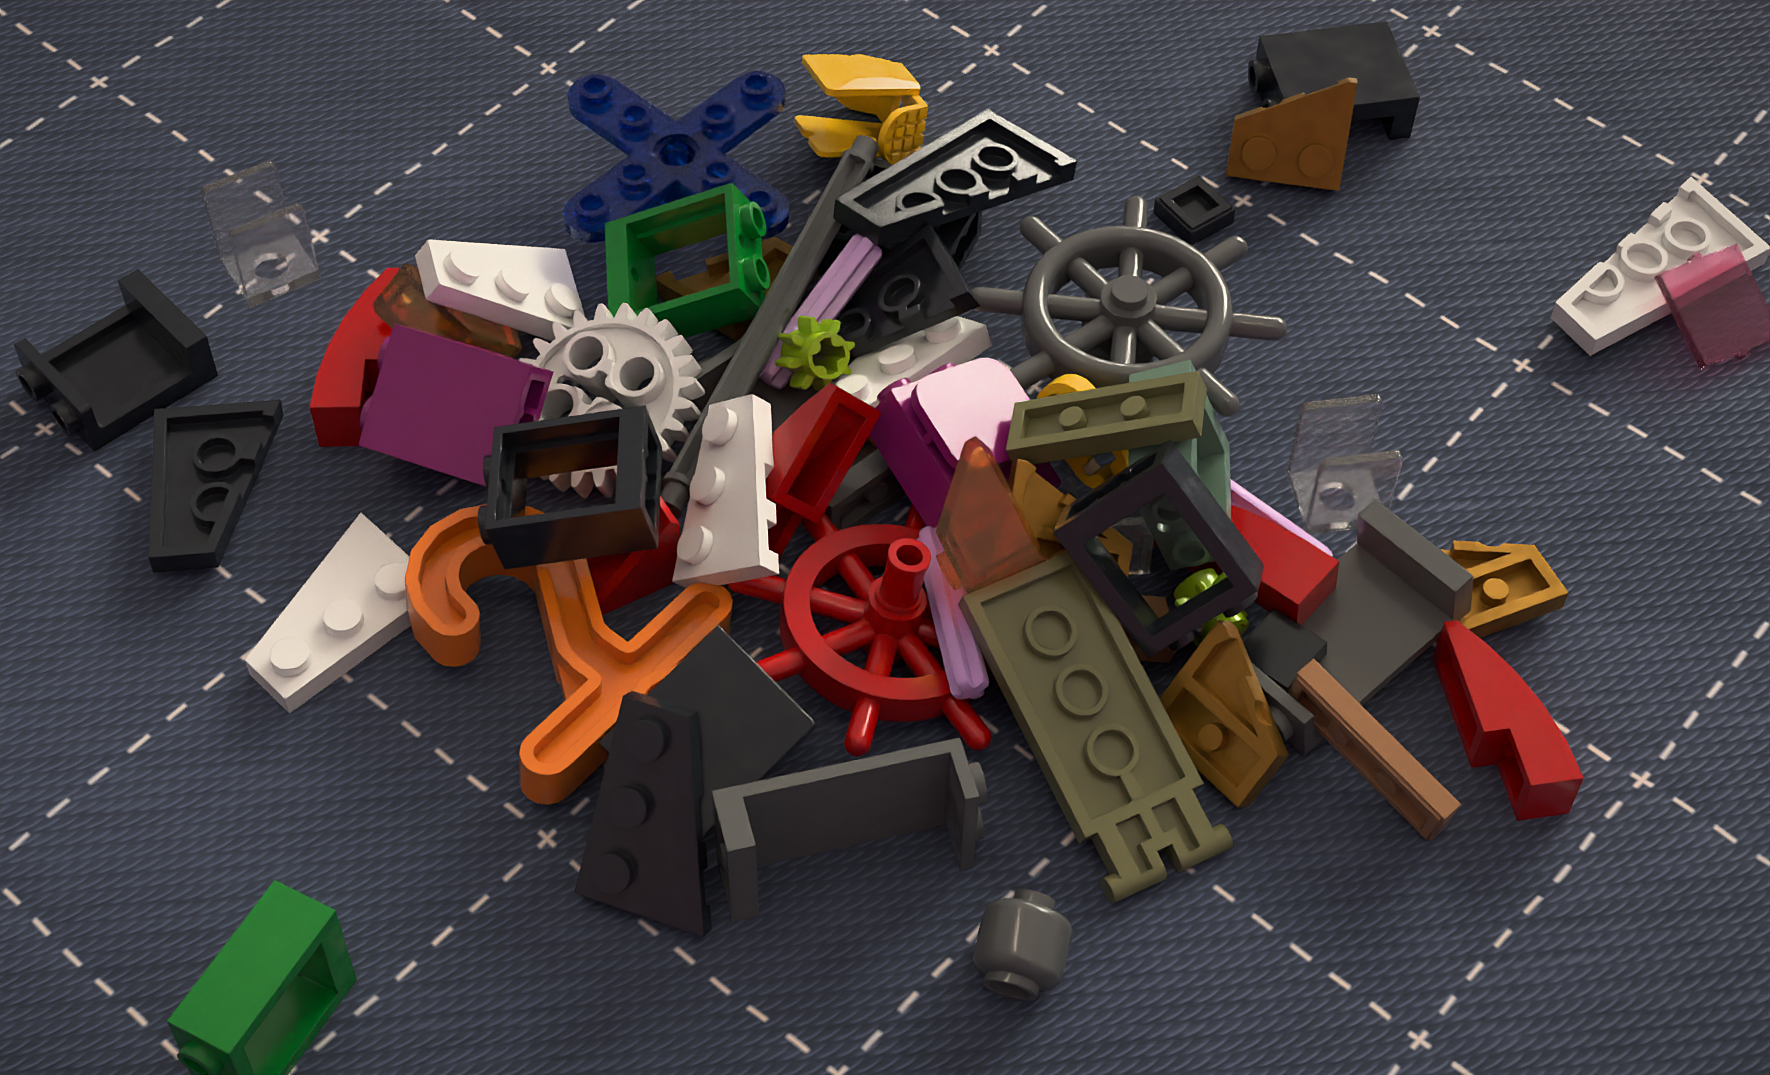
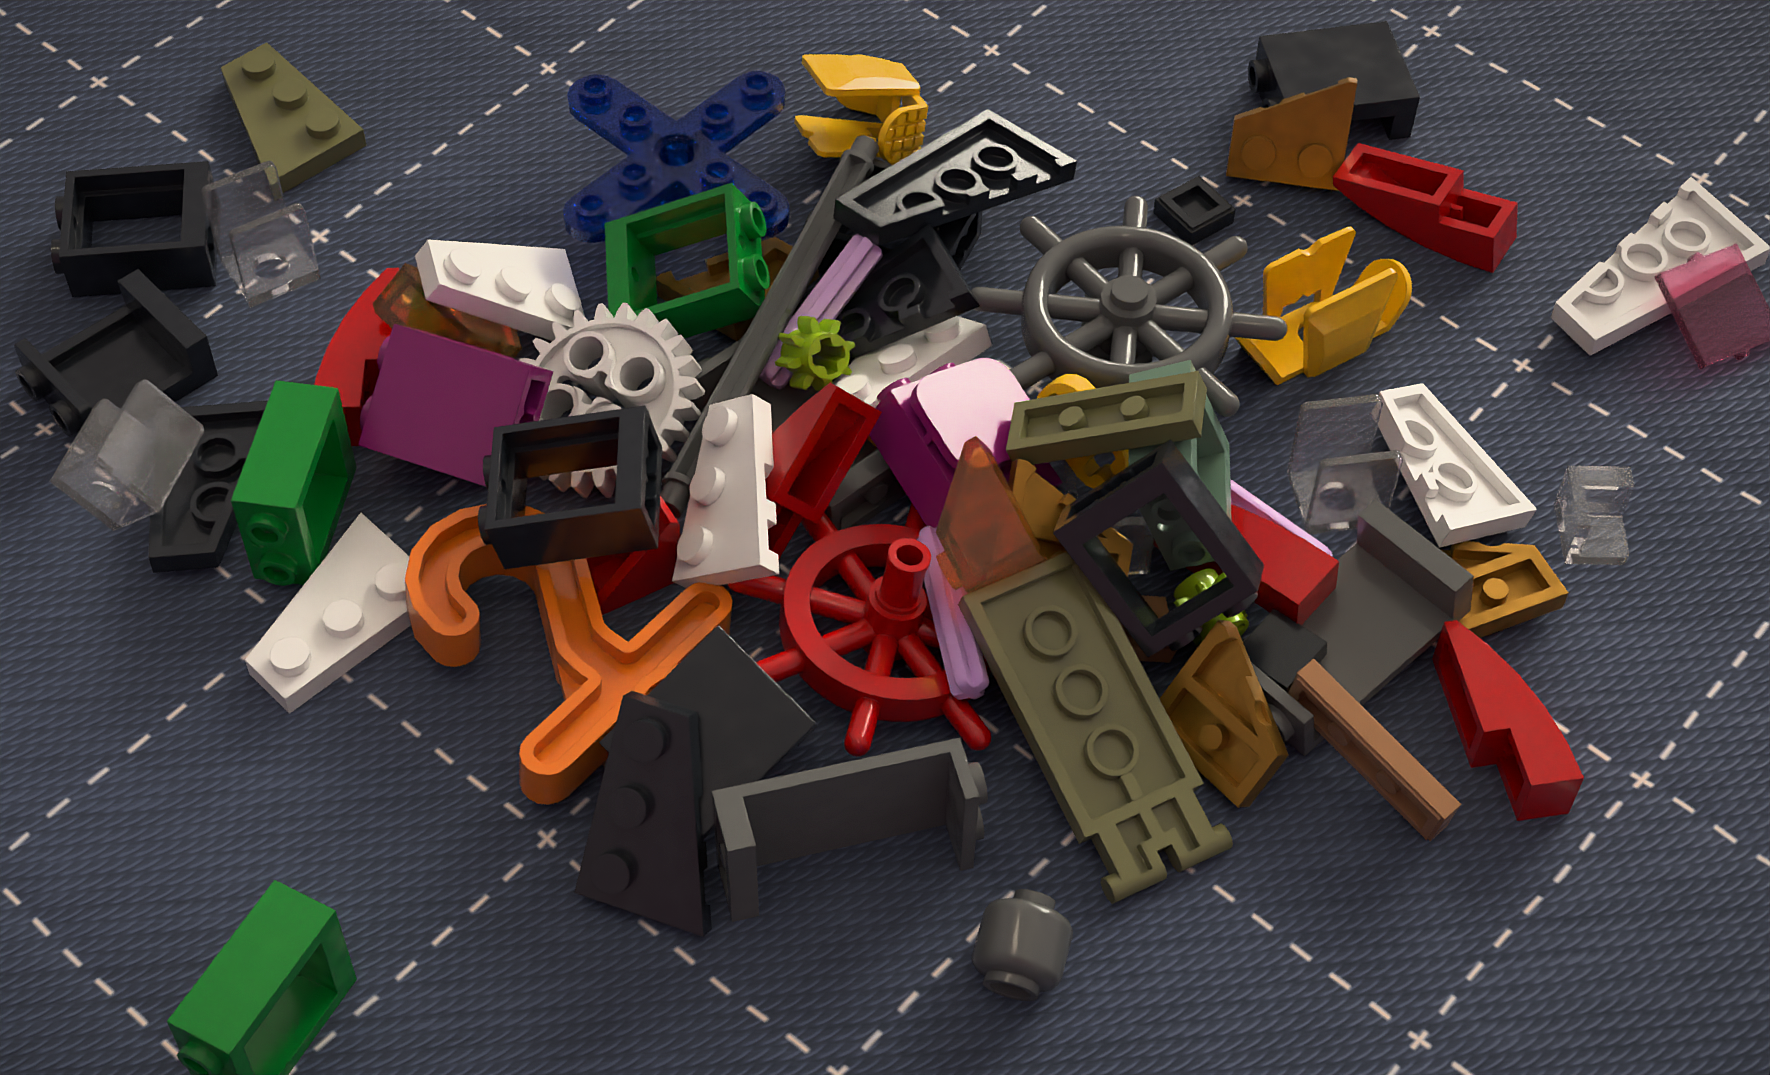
none -> clear piece [50,379,204,531]
none -> black window [51,161,219,297]
none -> olive wing [221,42,367,199]
none -> green window [231,380,357,586]
none -> yellow piece [1234,226,1412,385]
none -> red slope [1333,143,1518,273]
none -> white wing [1370,383,1537,548]
none -> clear panel [1554,466,1635,565]

